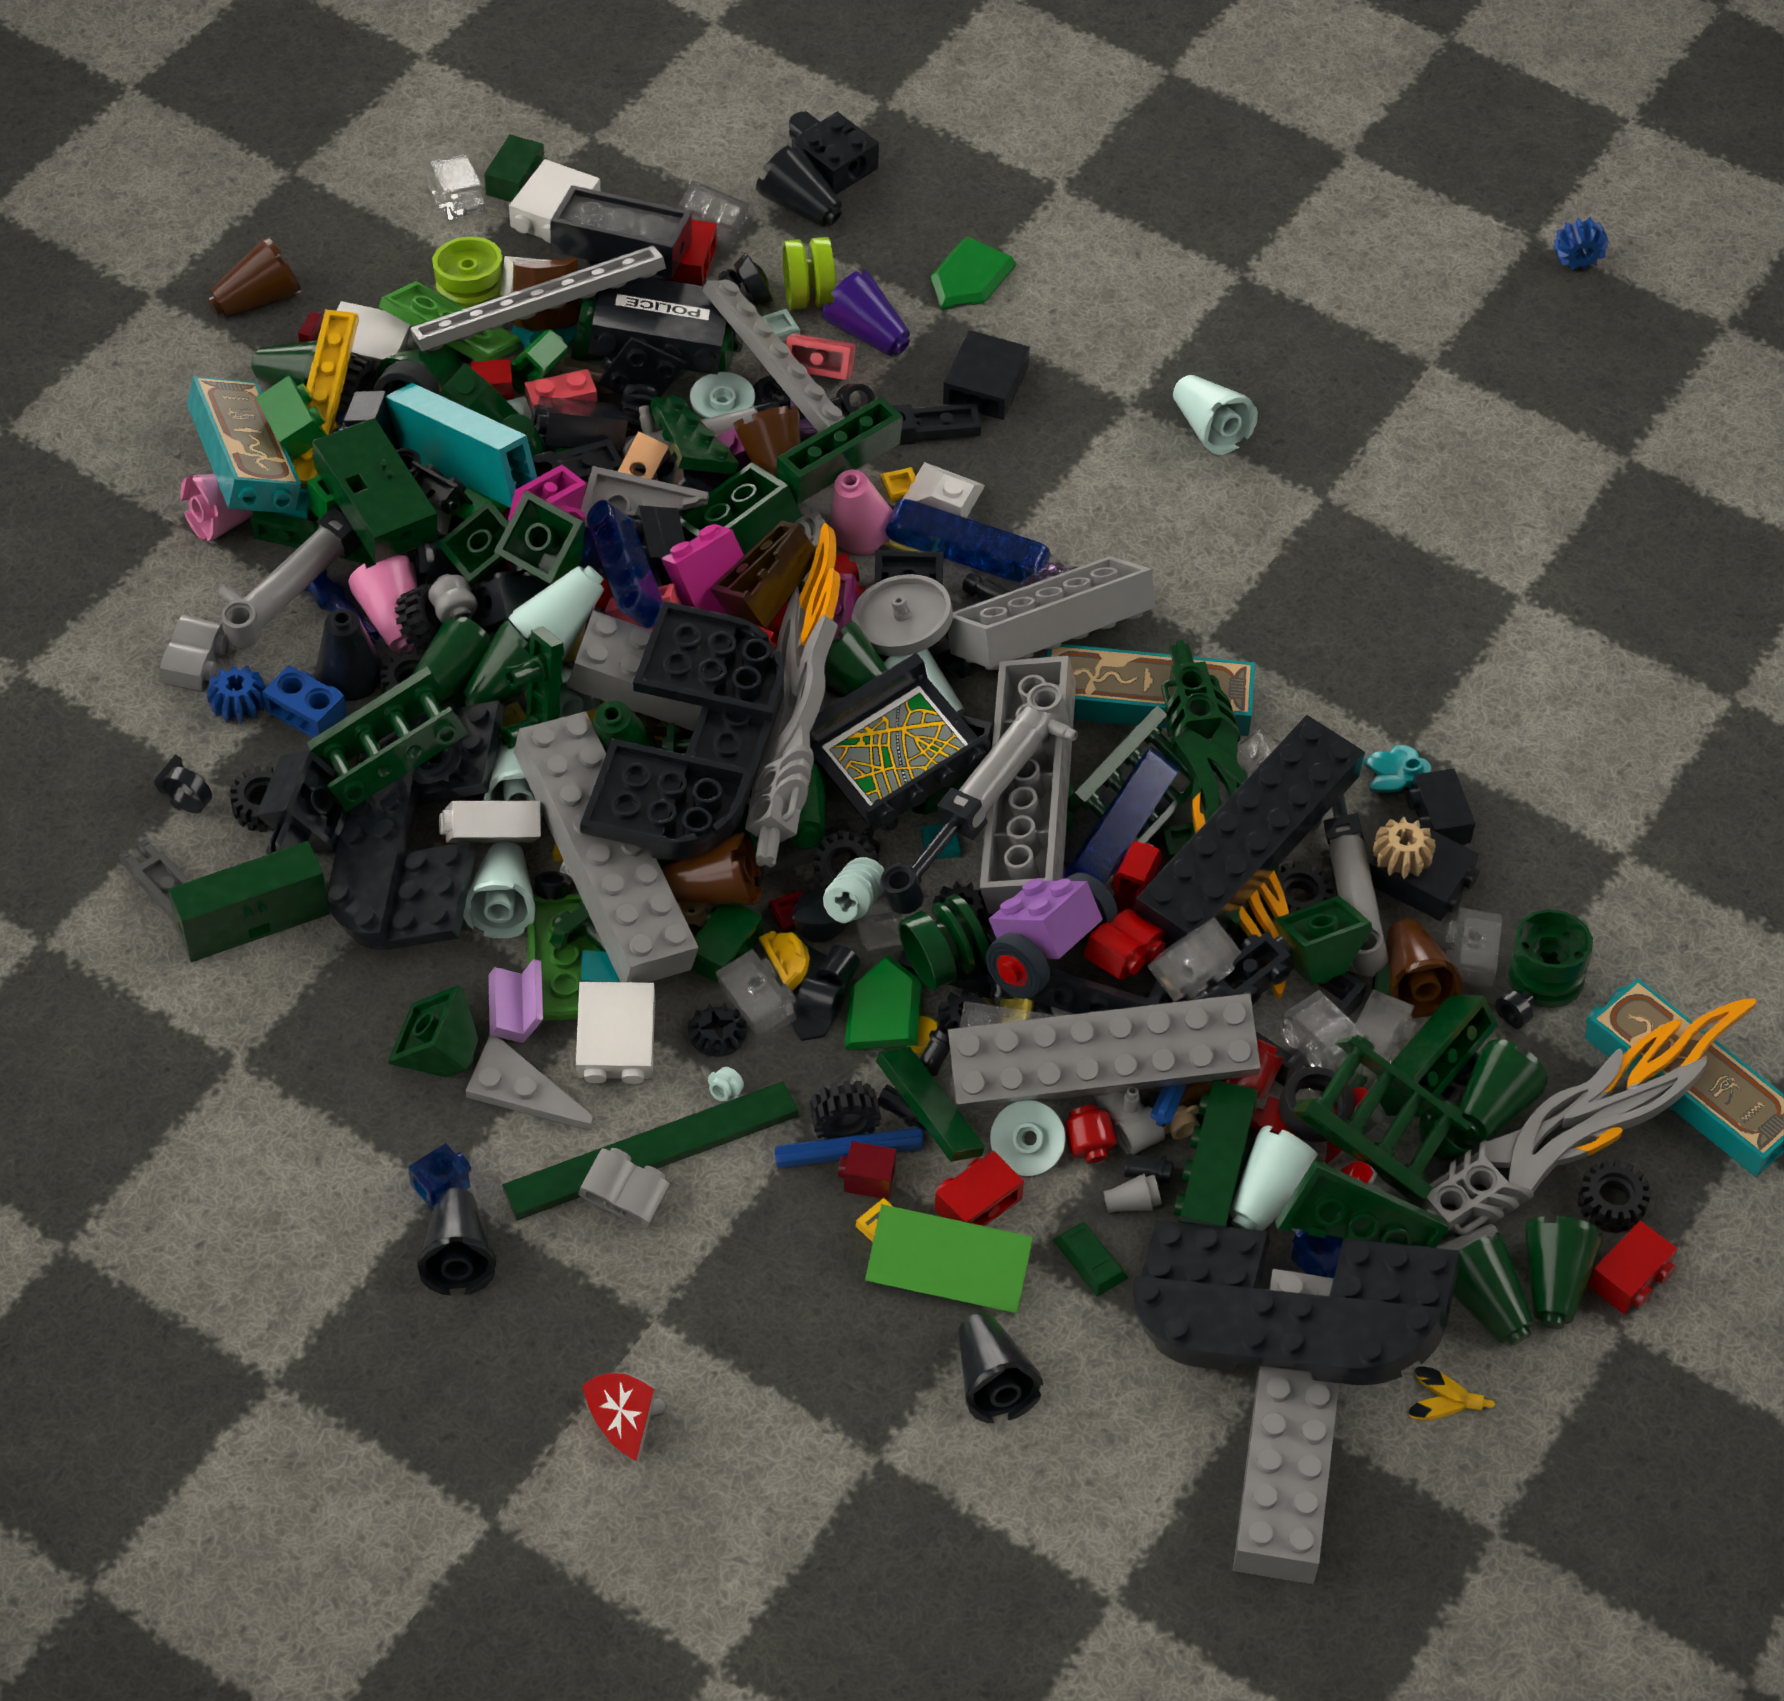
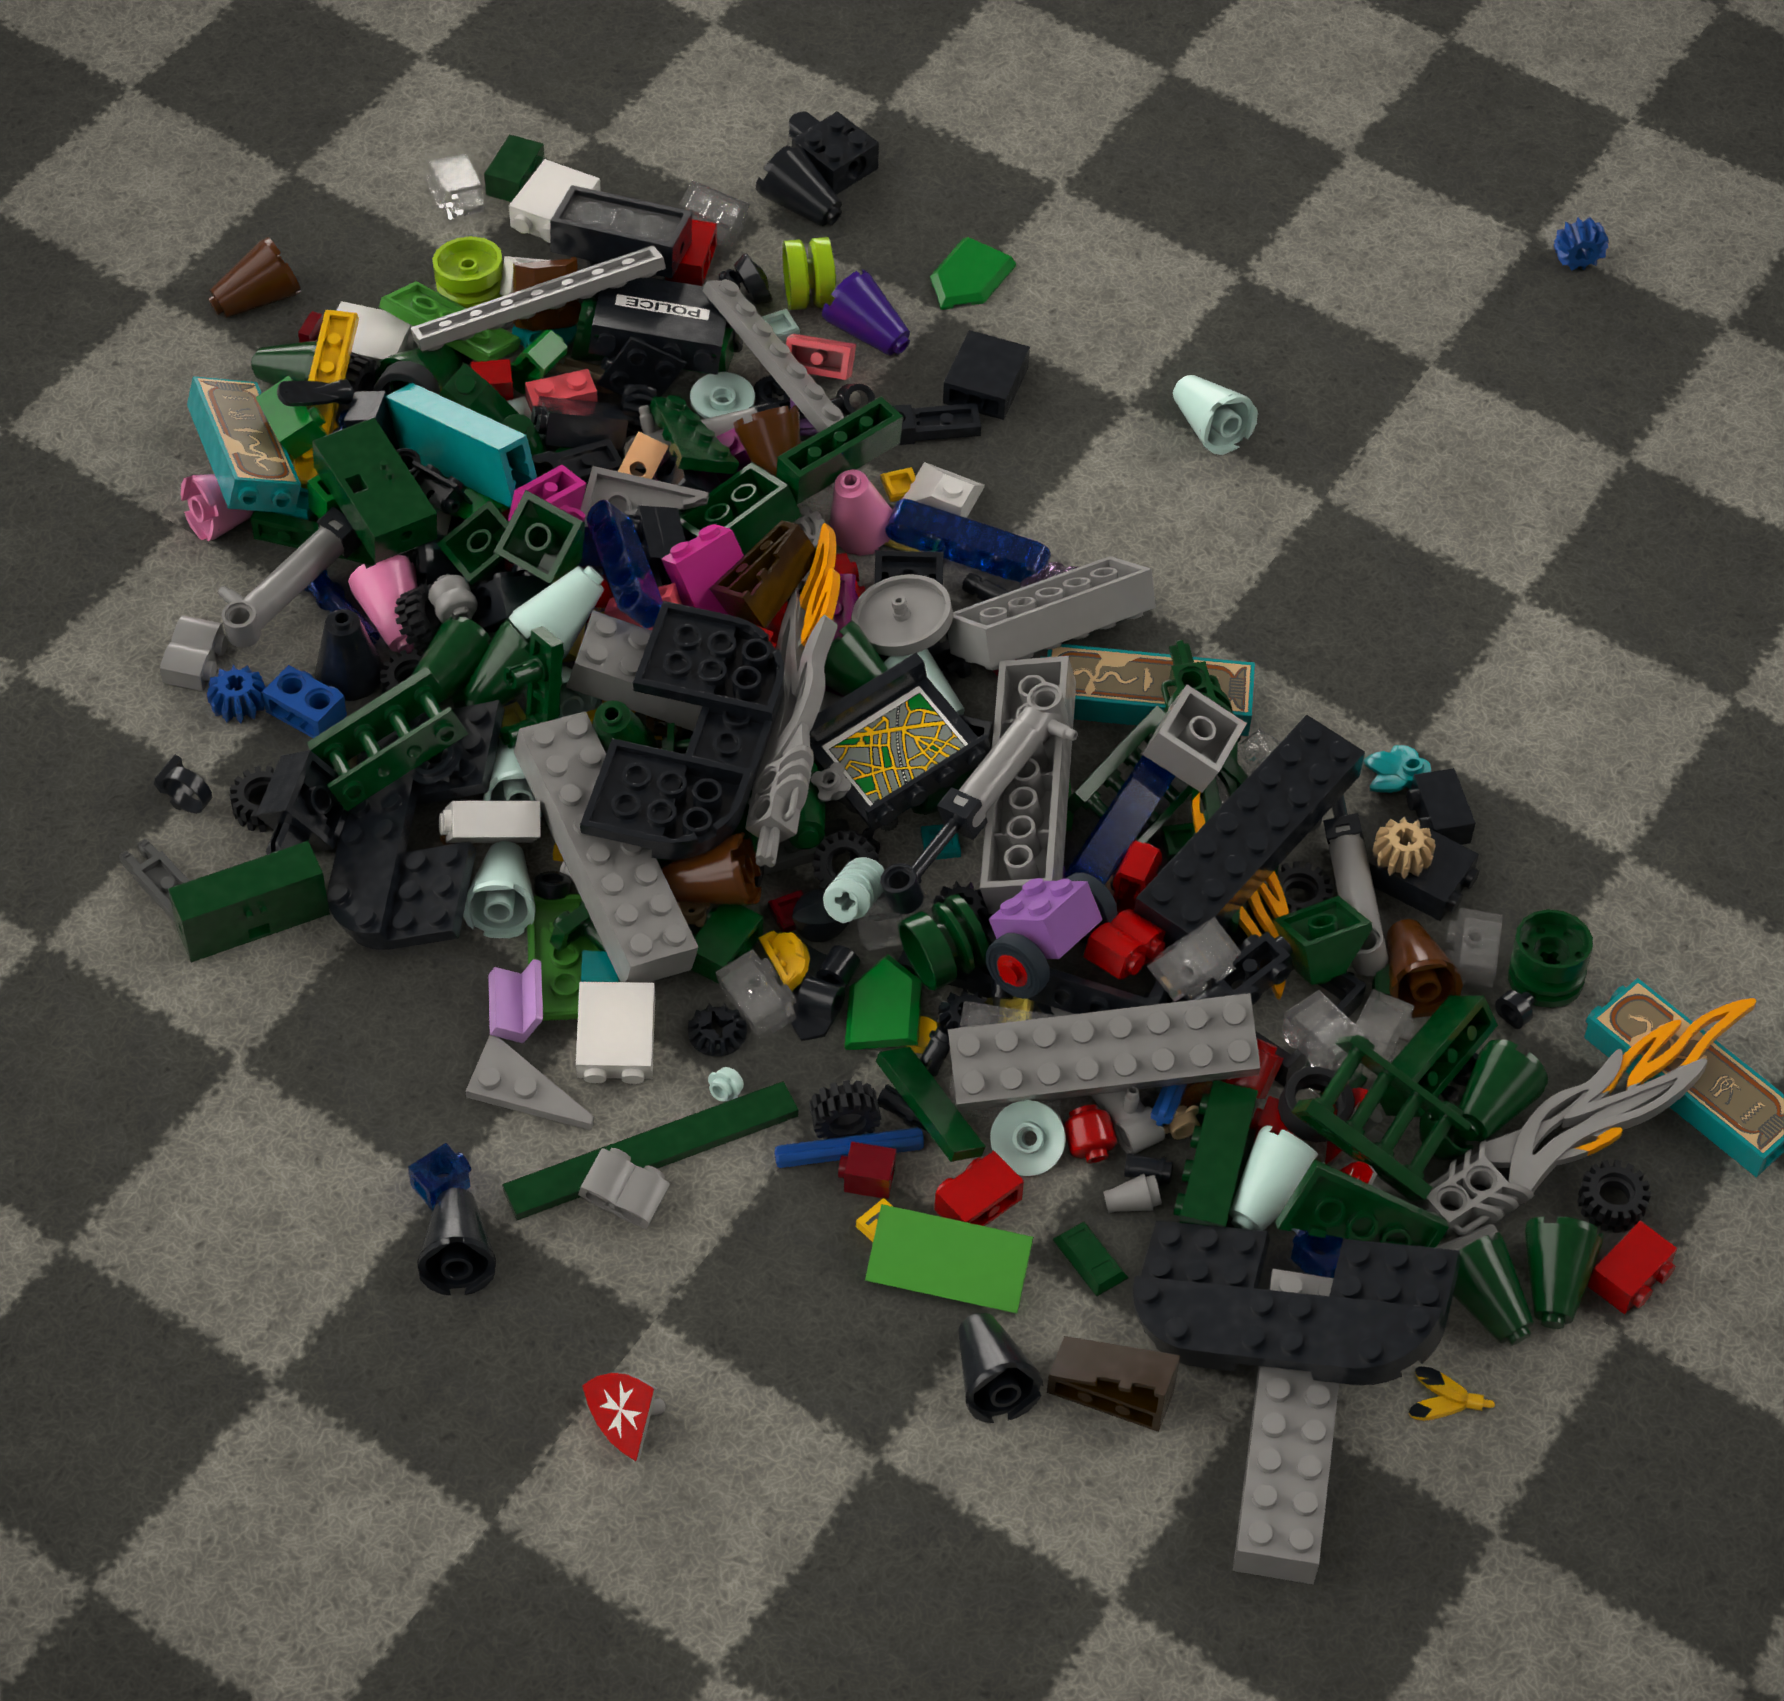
dark green slope [388,985,479,1077] -> none
none -> black piece [277,379,354,407]
none -> light grey plate [811,762,851,802]
none -> dark brown wedge [1046,1336,1180,1432]
none -> light grey brick [1142,685,1247,793]

